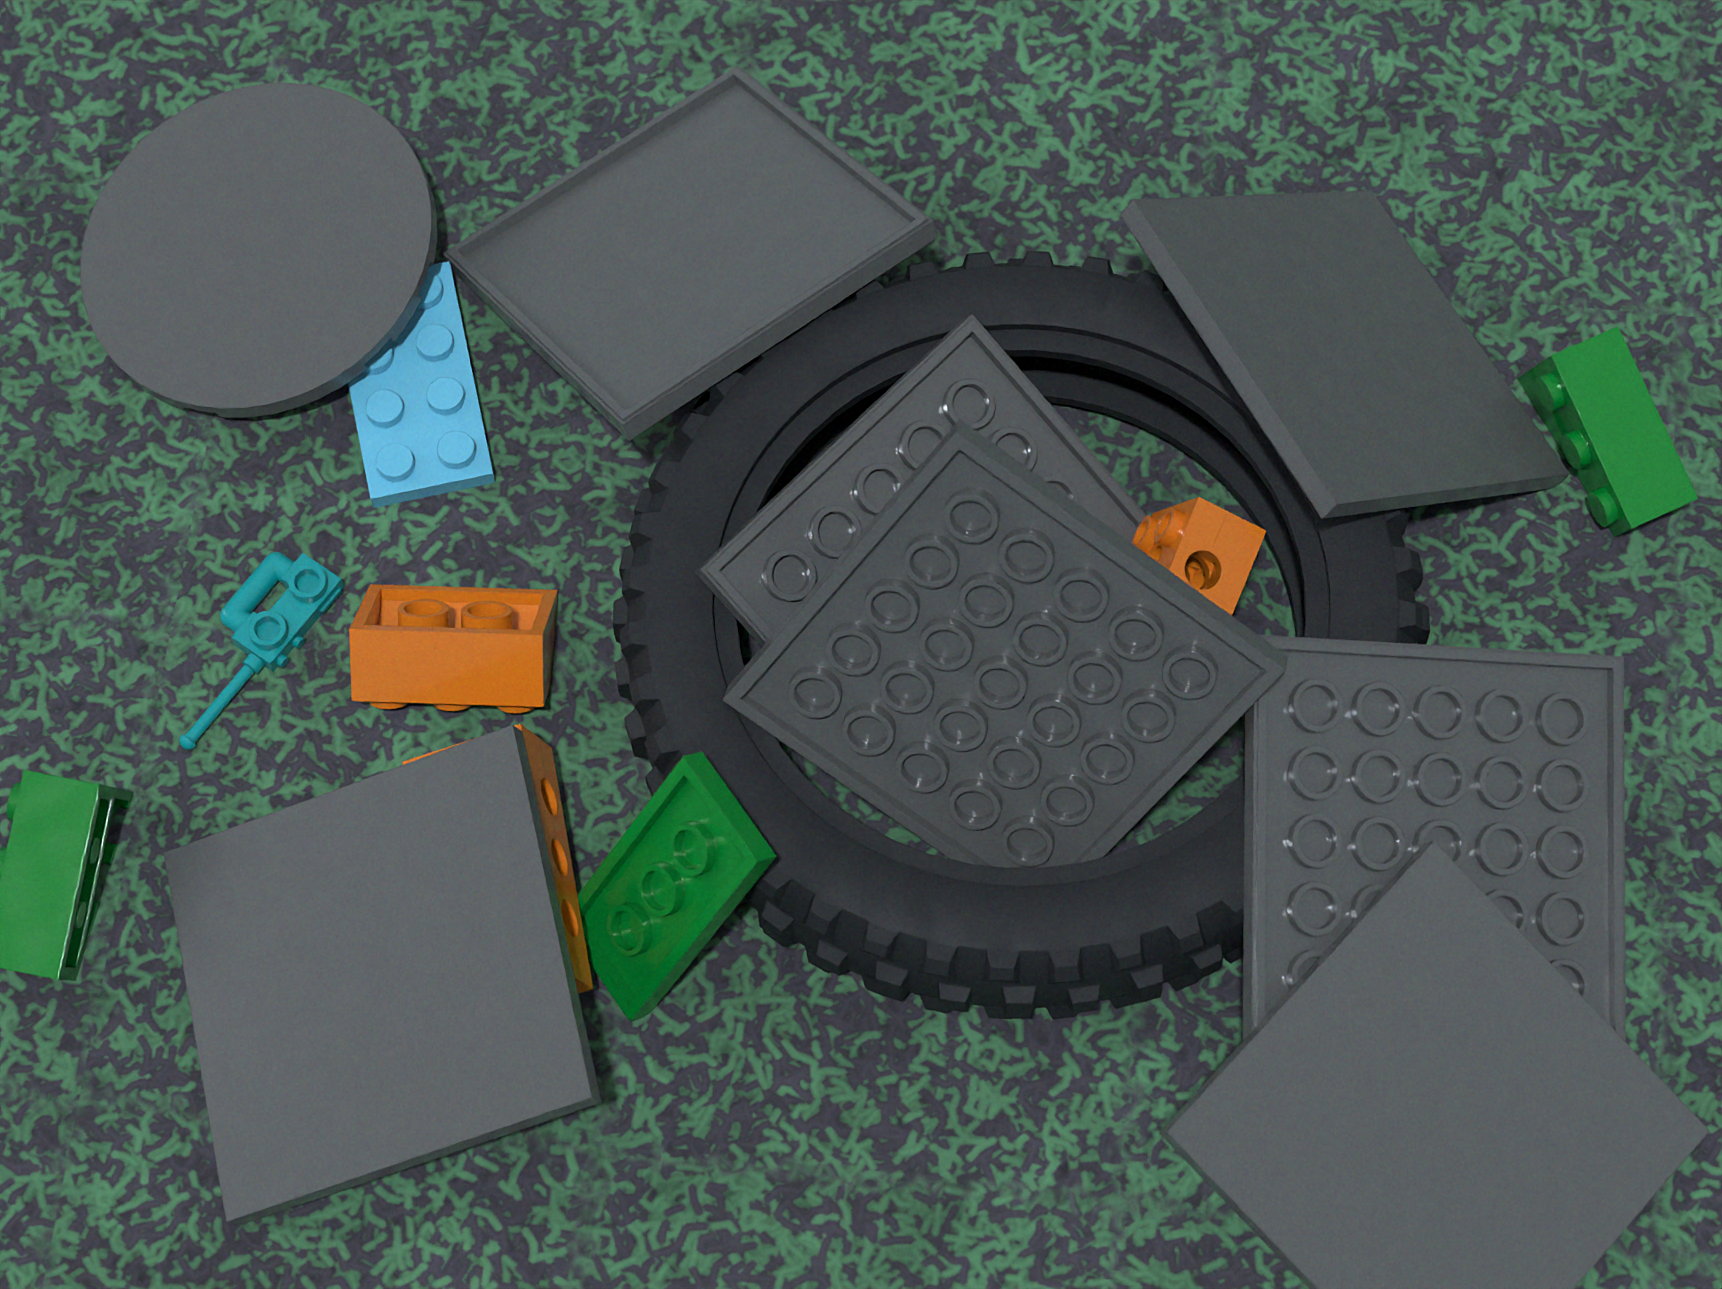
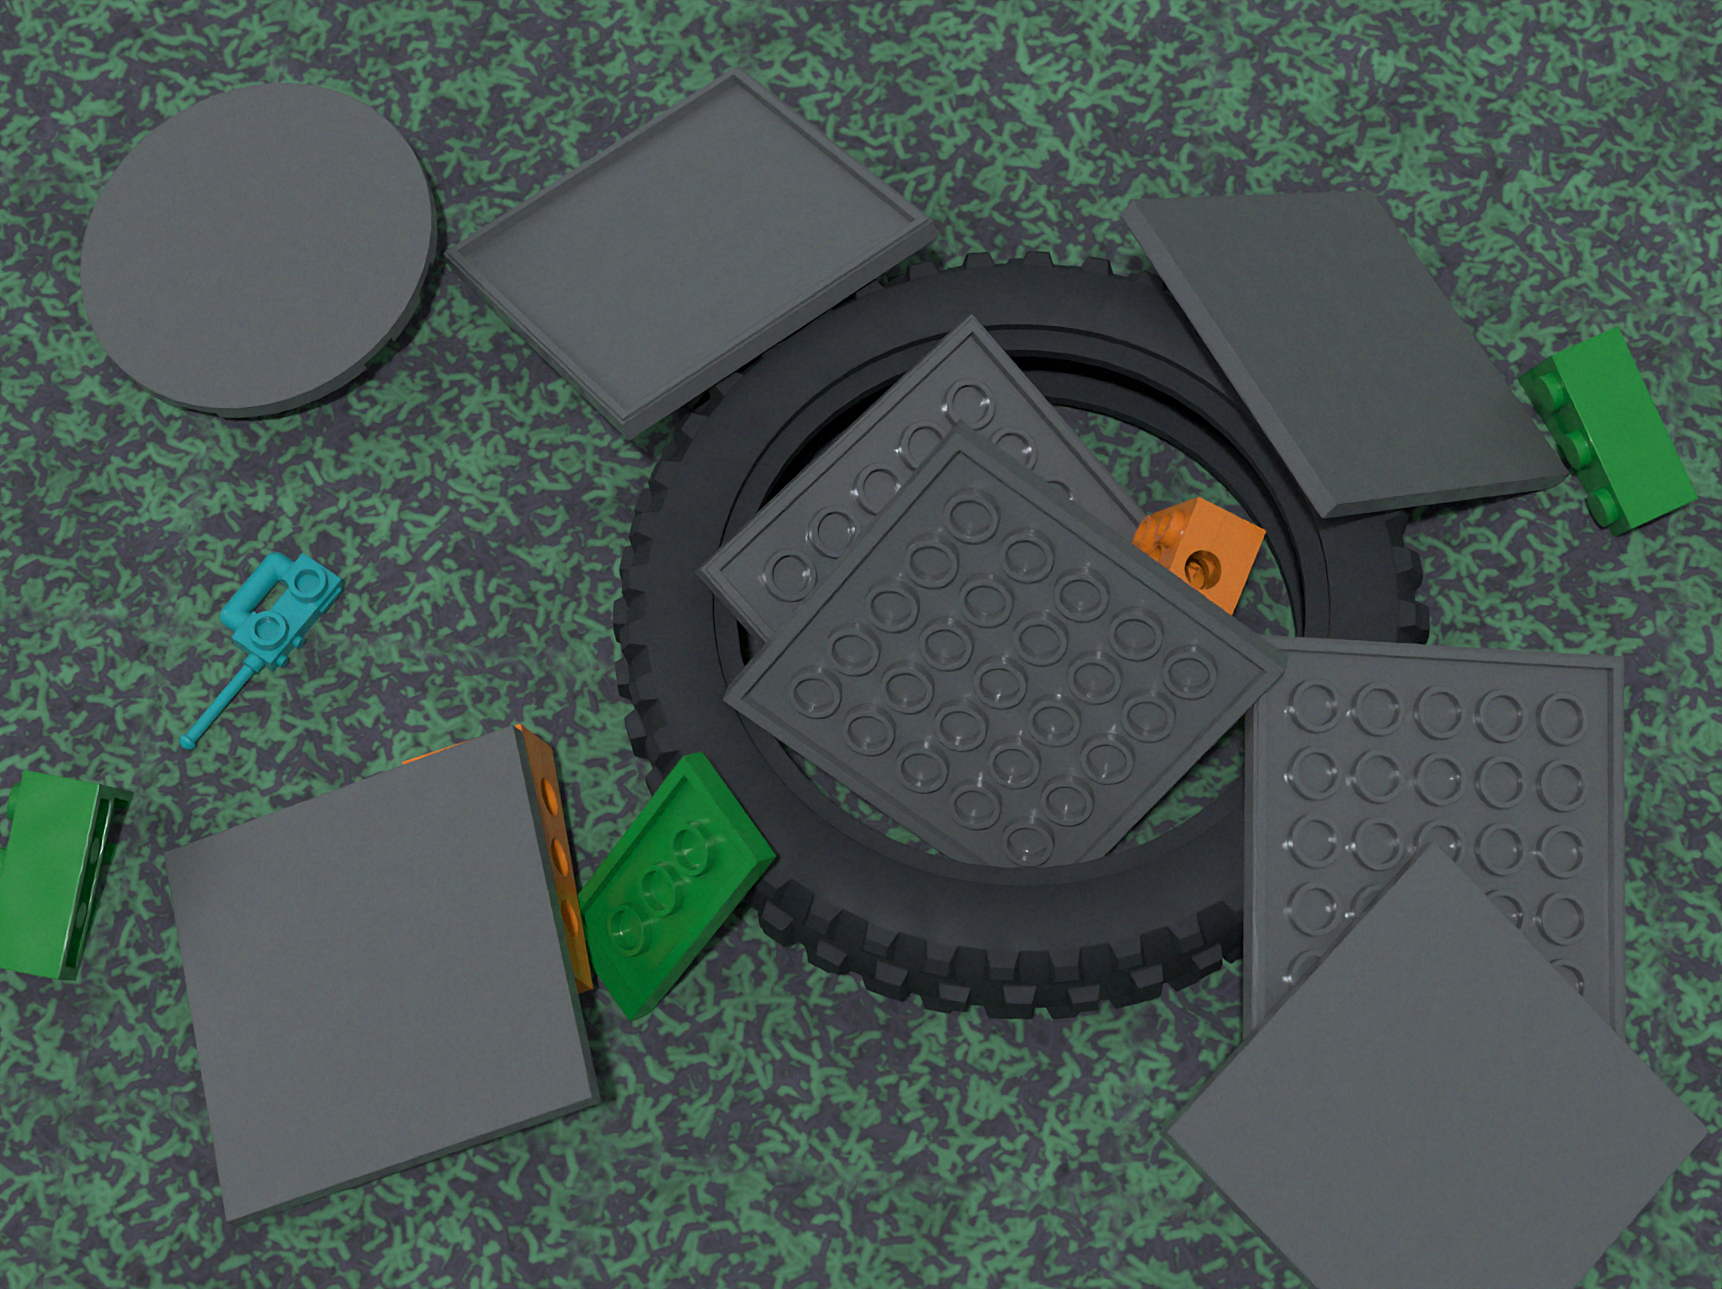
medium azure plate [348,261,495,508] -> none
orange slope [349,584,558,713] -> none

